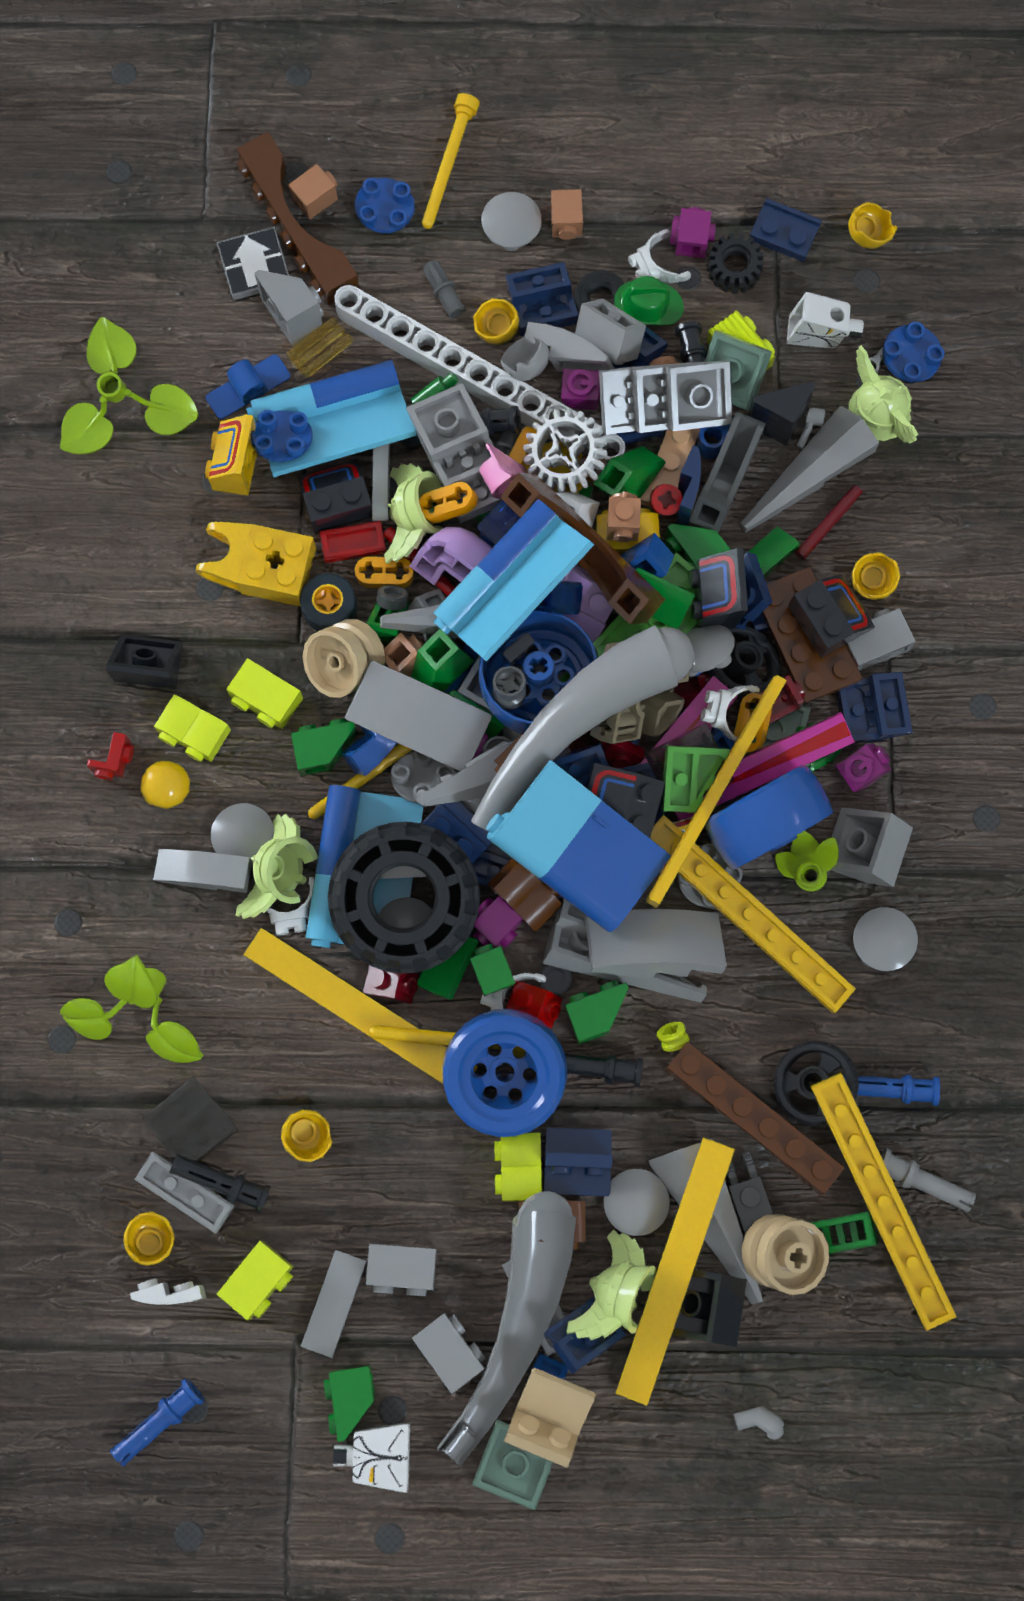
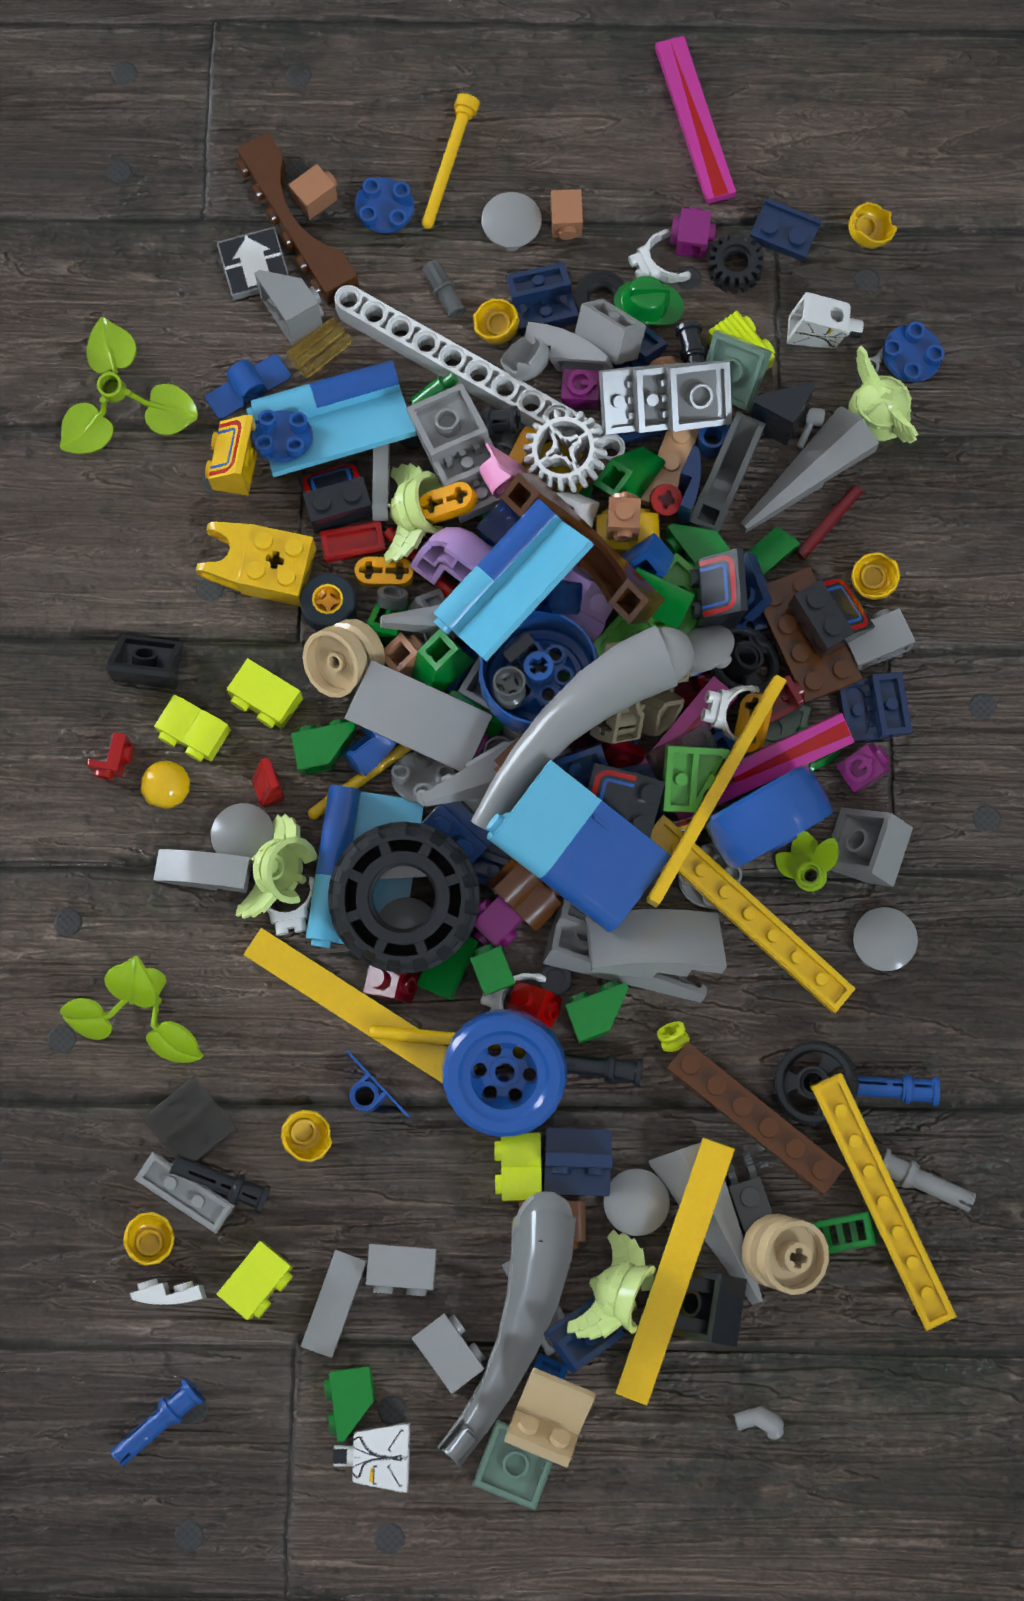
none -> red slope [252,757,285,807]
none -> blue piece [346,1050,411,1120]
none -> dark pink tile [655,36,736,204]

